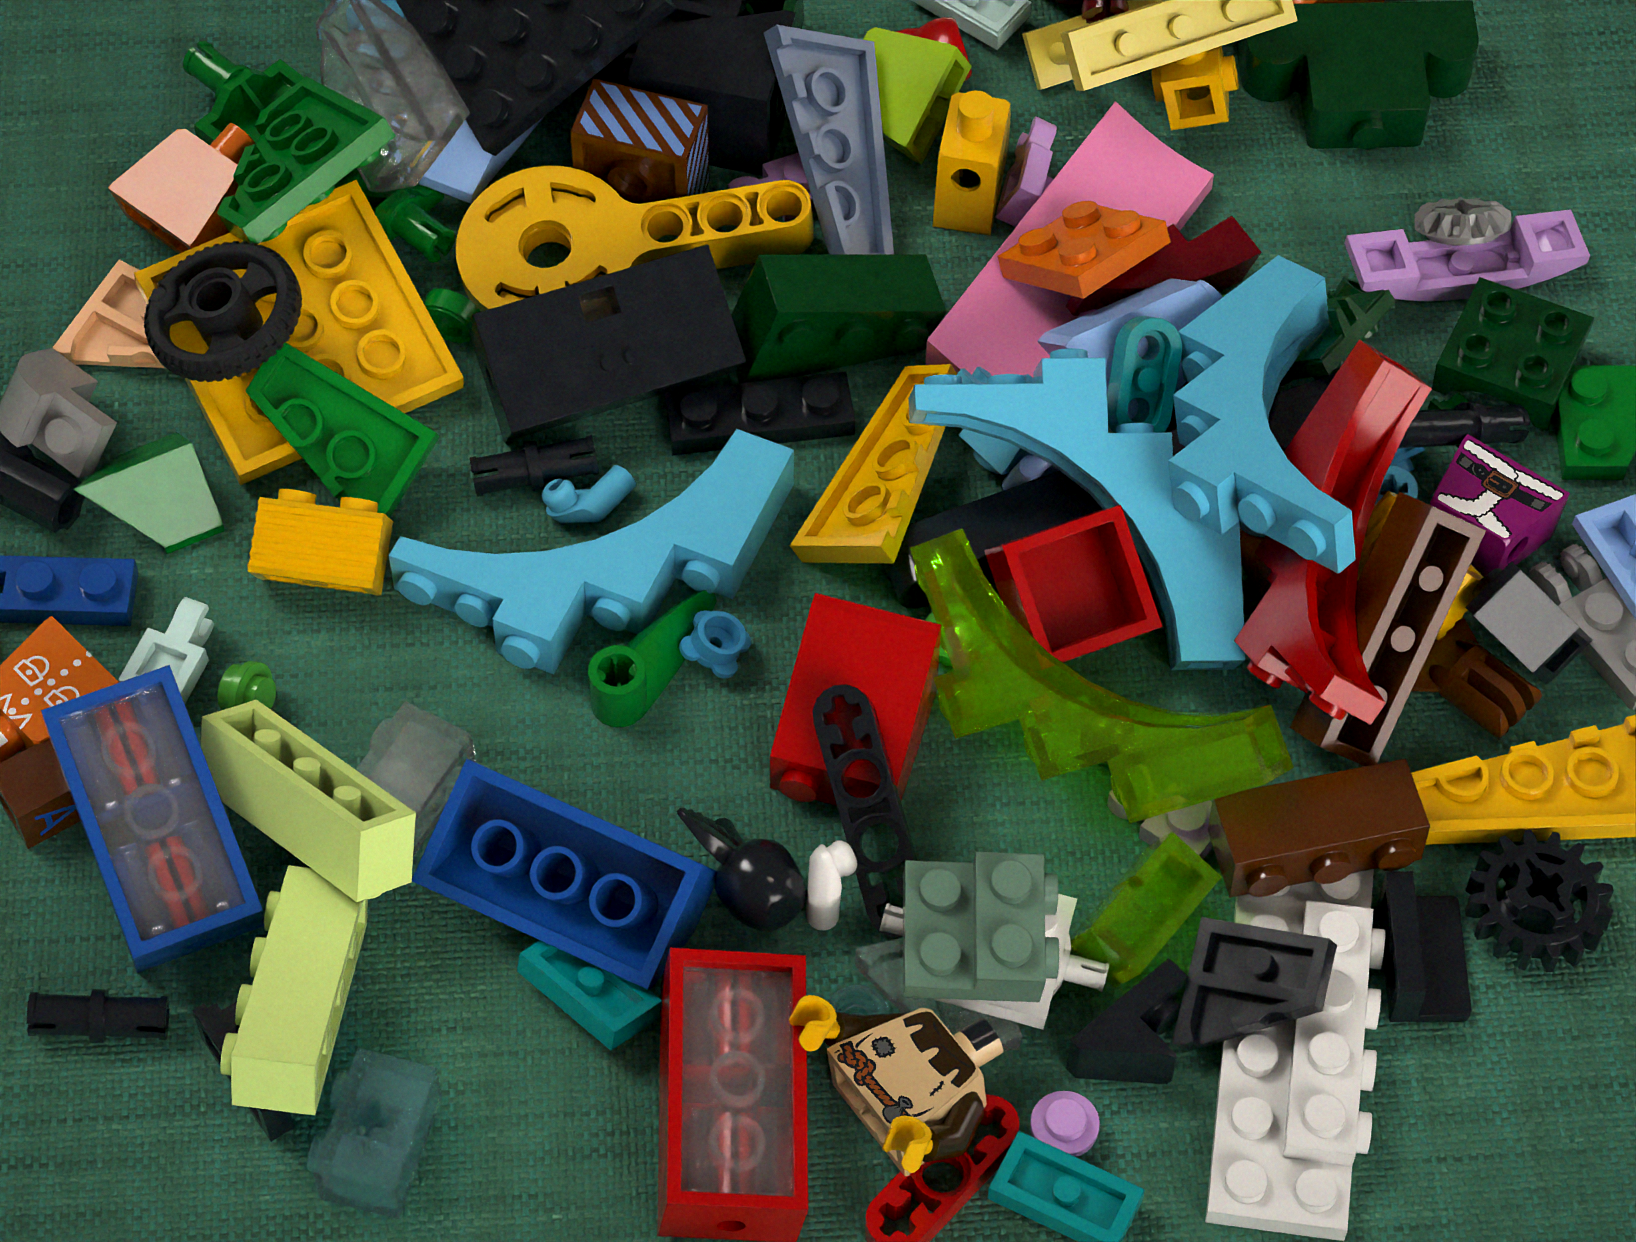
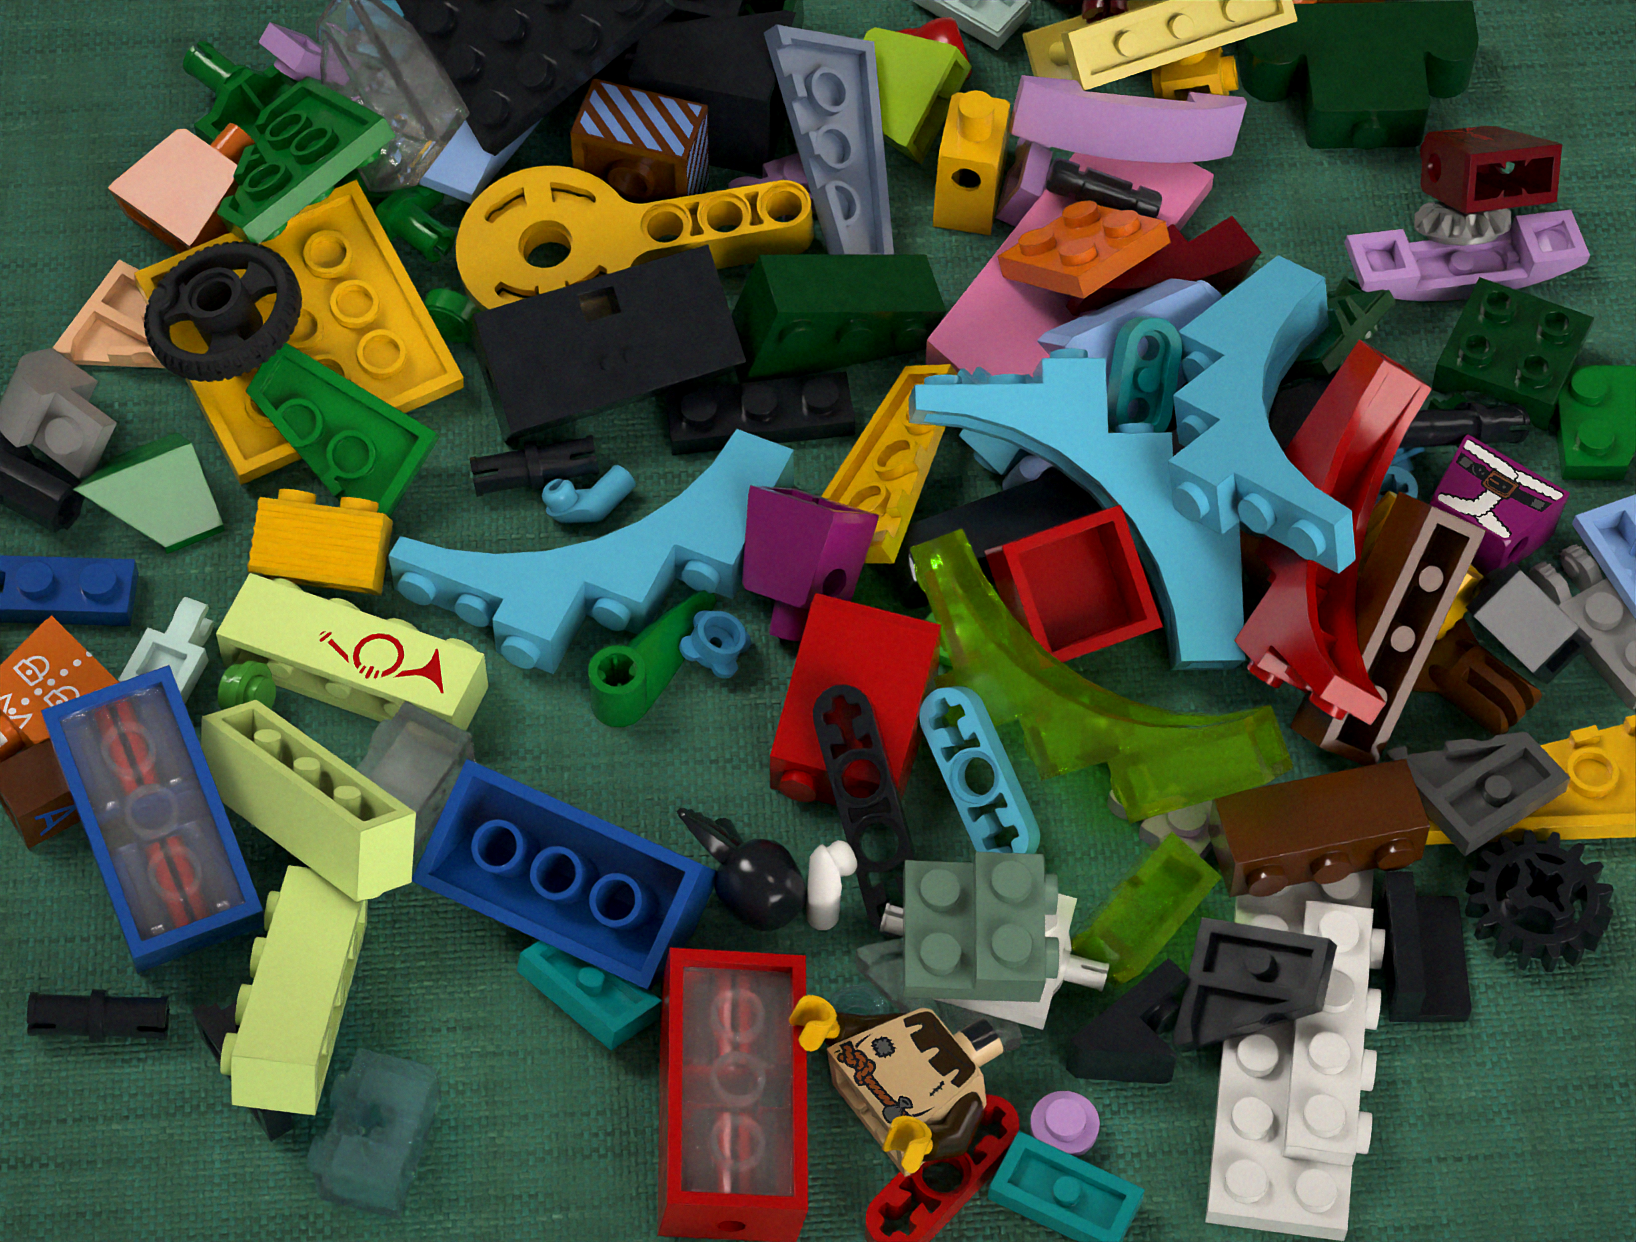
none -> yellowish green brick [216,573,488,749]
none -> lavender plate [258,22,361,87]
none -> magenta torso [742,485,879,641]
none -> medium azure beam [919,686,1040,854]
none -> lavender slope [1008,75,1247,163]
none -> black axle [1045,158,1162,218]
none -> dark grey wing [1384,731,1570,856]
none -> dark red torso [1420,126,1562,213]

